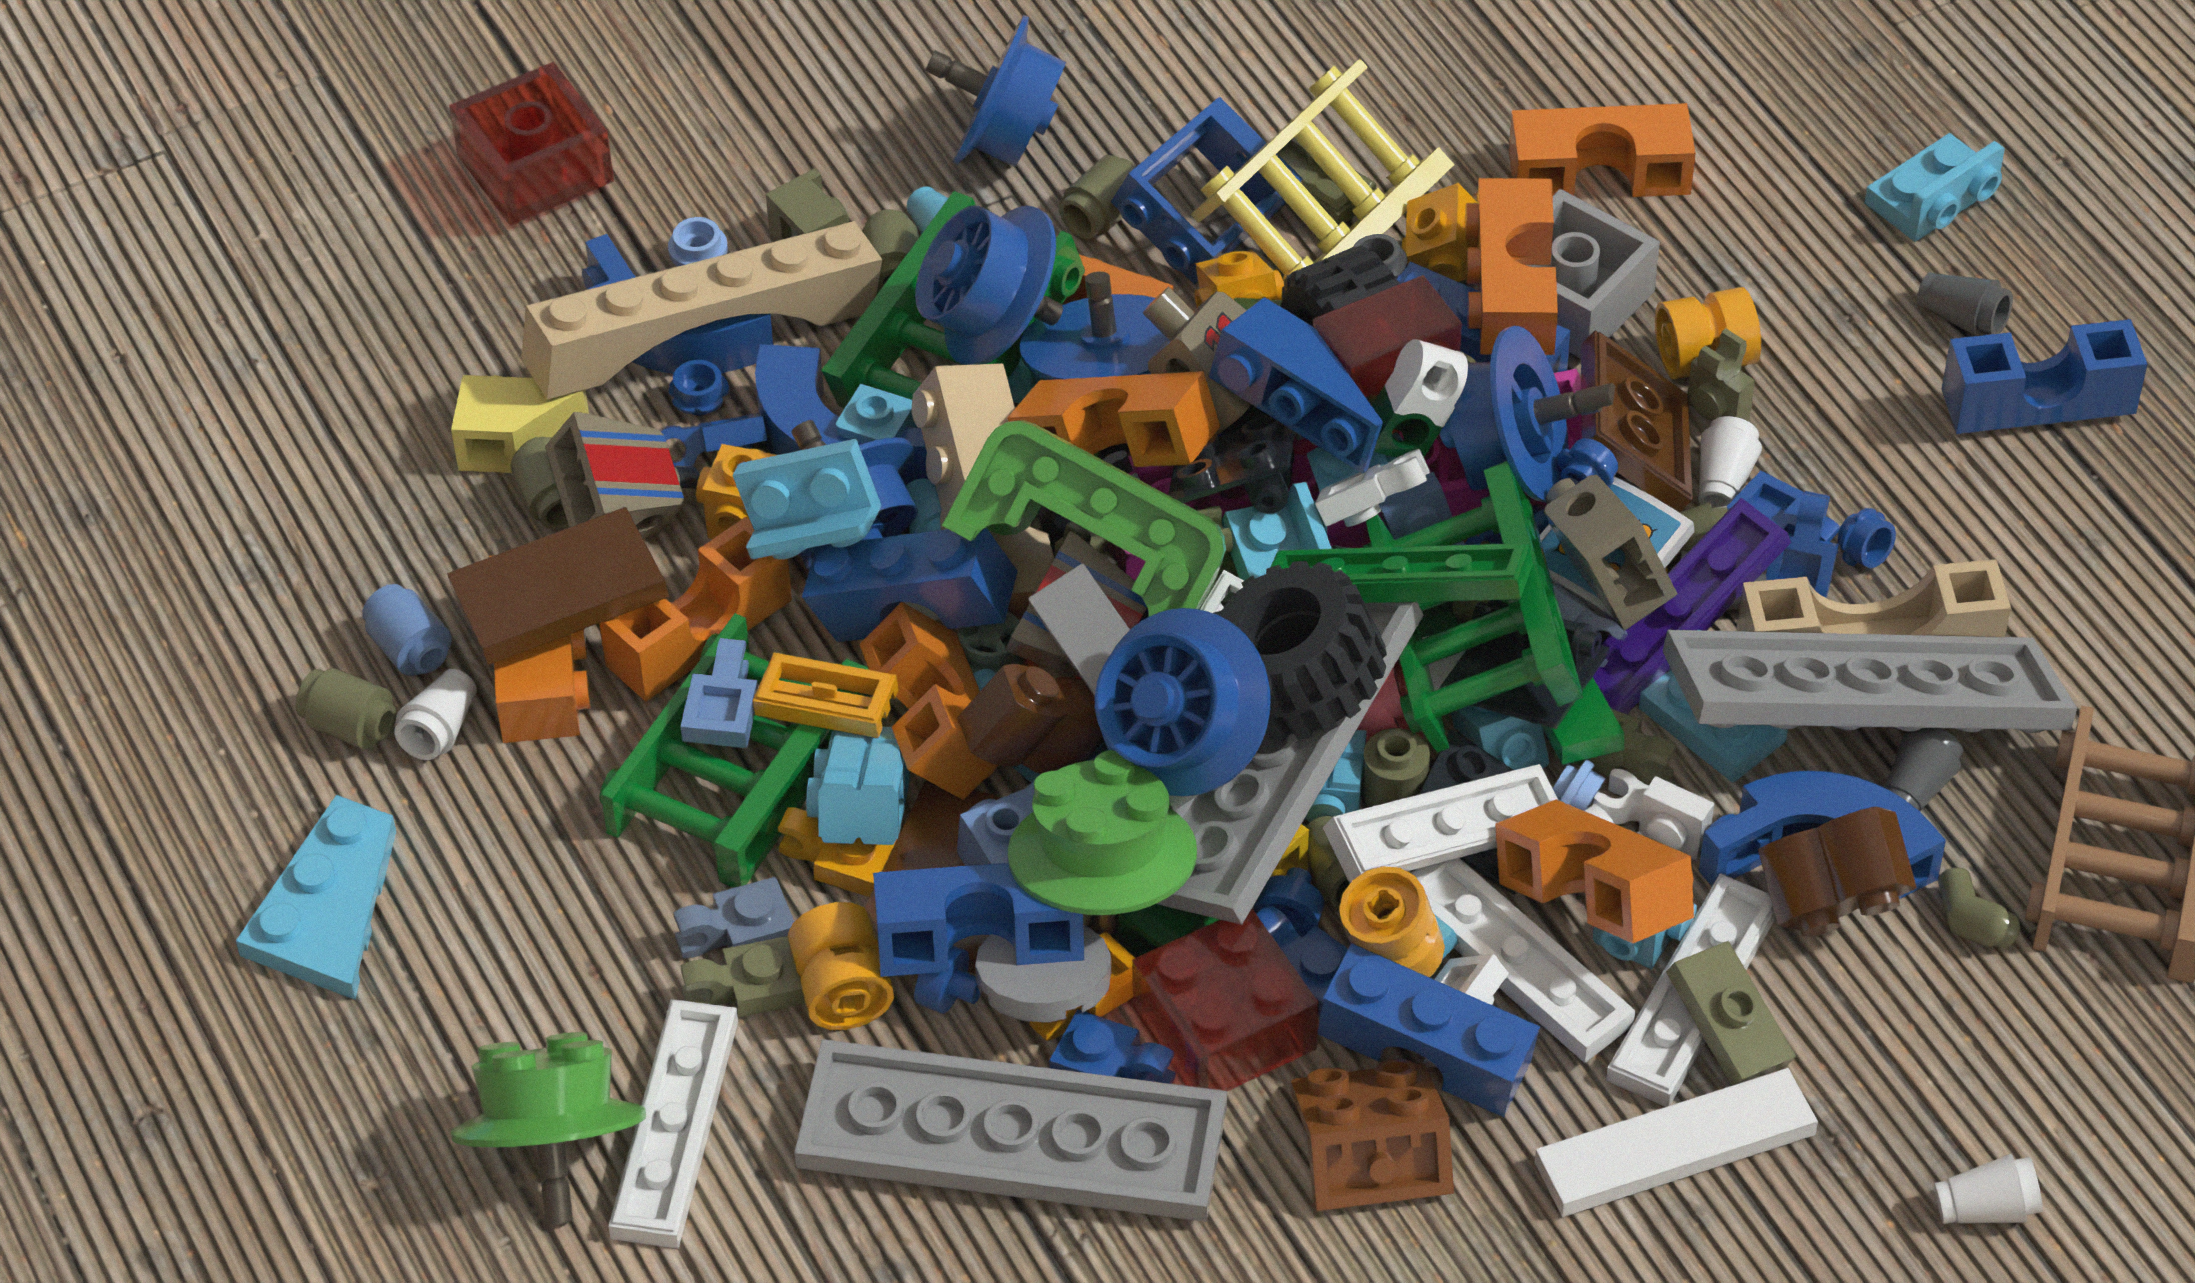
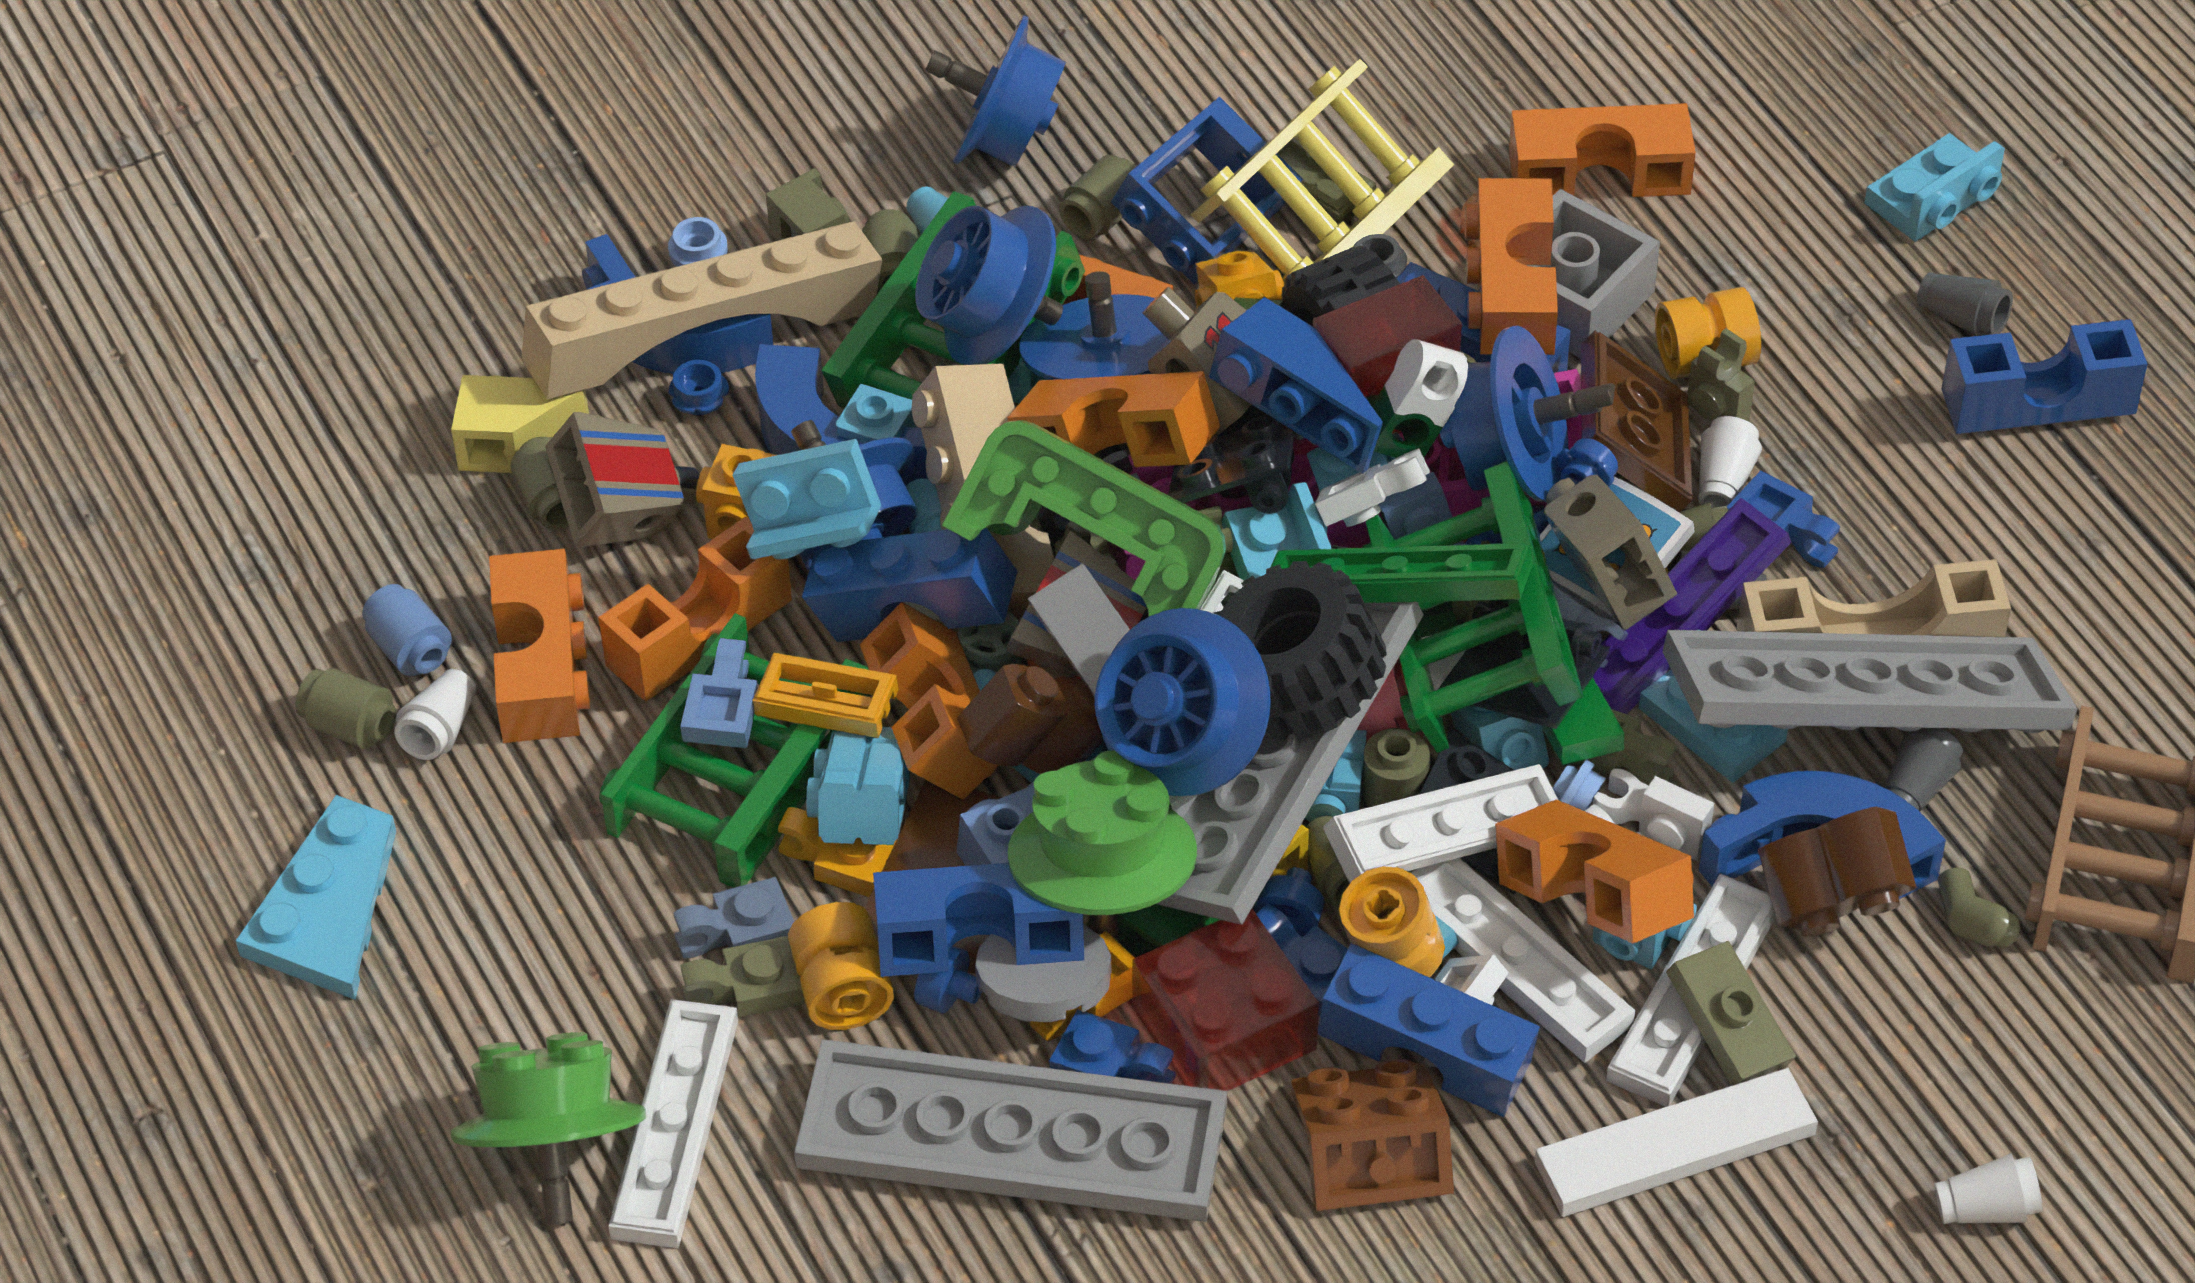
reddish brown tile [447,507,669,665] -> none
clear red brick [449,62,614,226] -> none
blue plate [659,413,767,467] -> none
light orange brick [1402,183,1477,282] -> none
blue plate [1766,490,1839,598] -> none
blue plate [1838,508,1896,568] -> none

